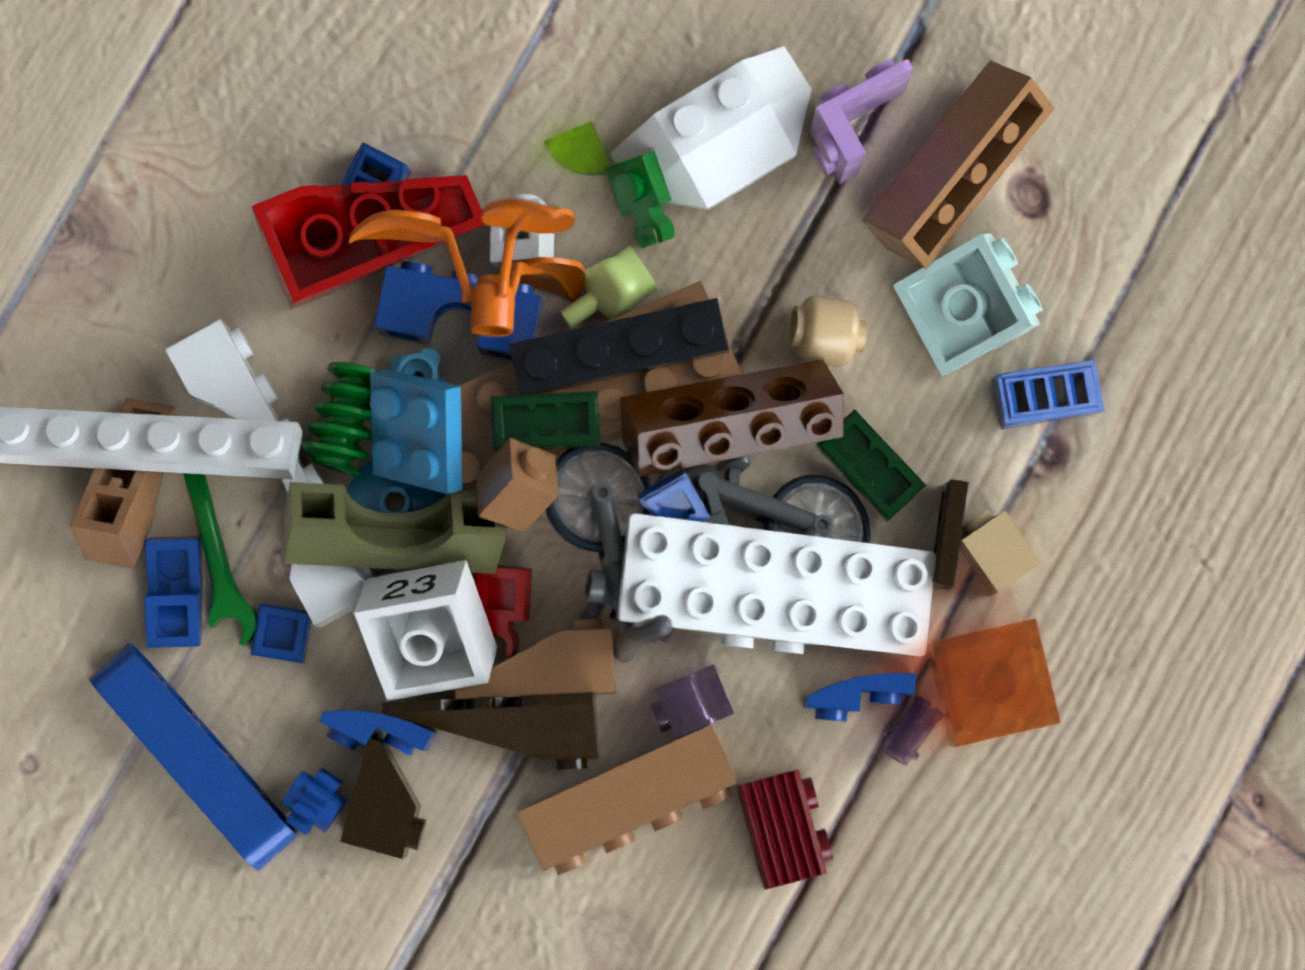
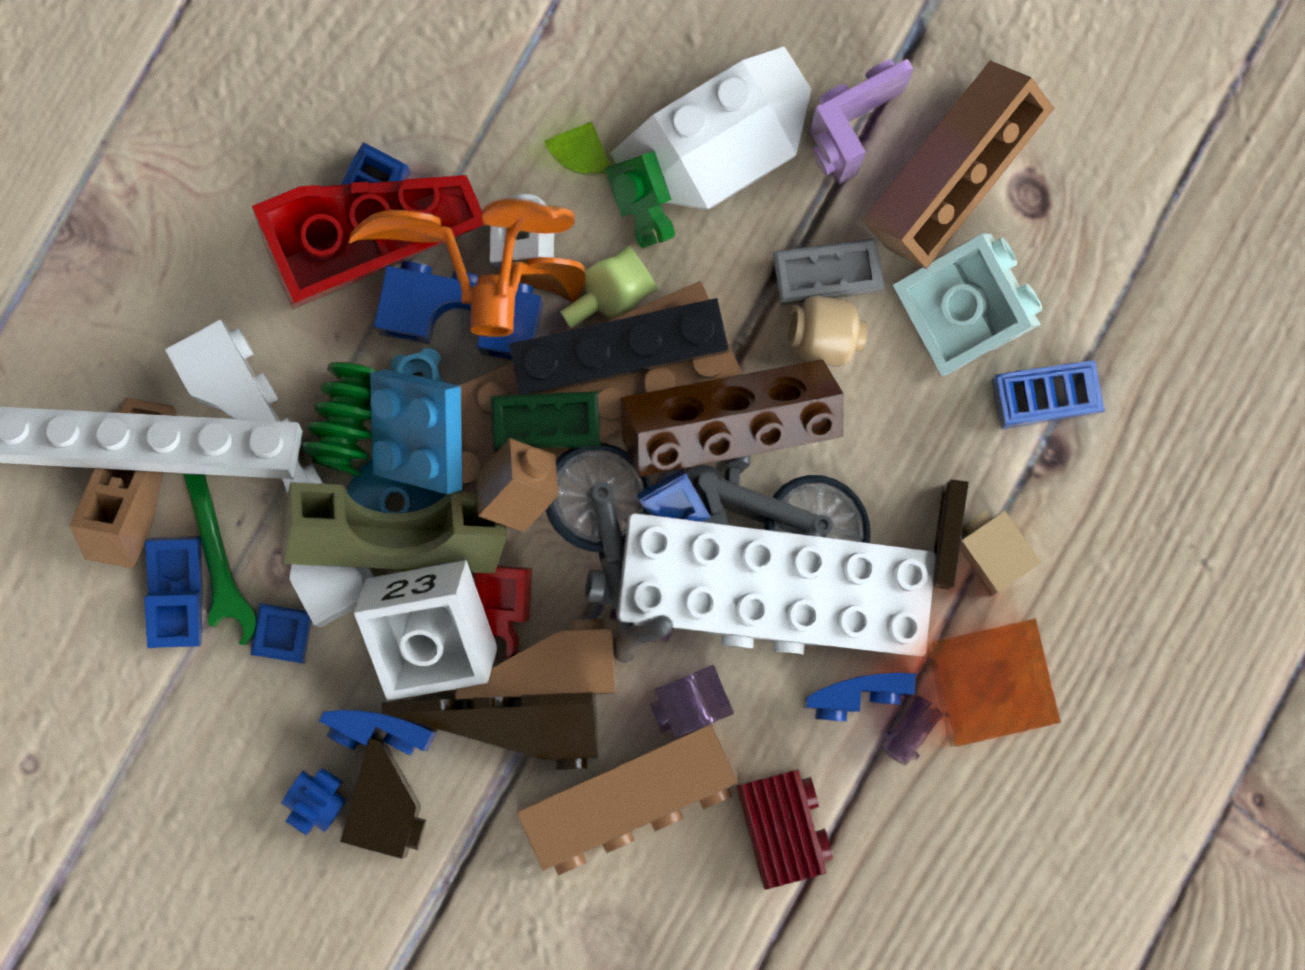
blue beam [89,642,299,871] -> none
dark green plate [816,409,926,522] -> none
none -> light grey plate [773,238,884,306]

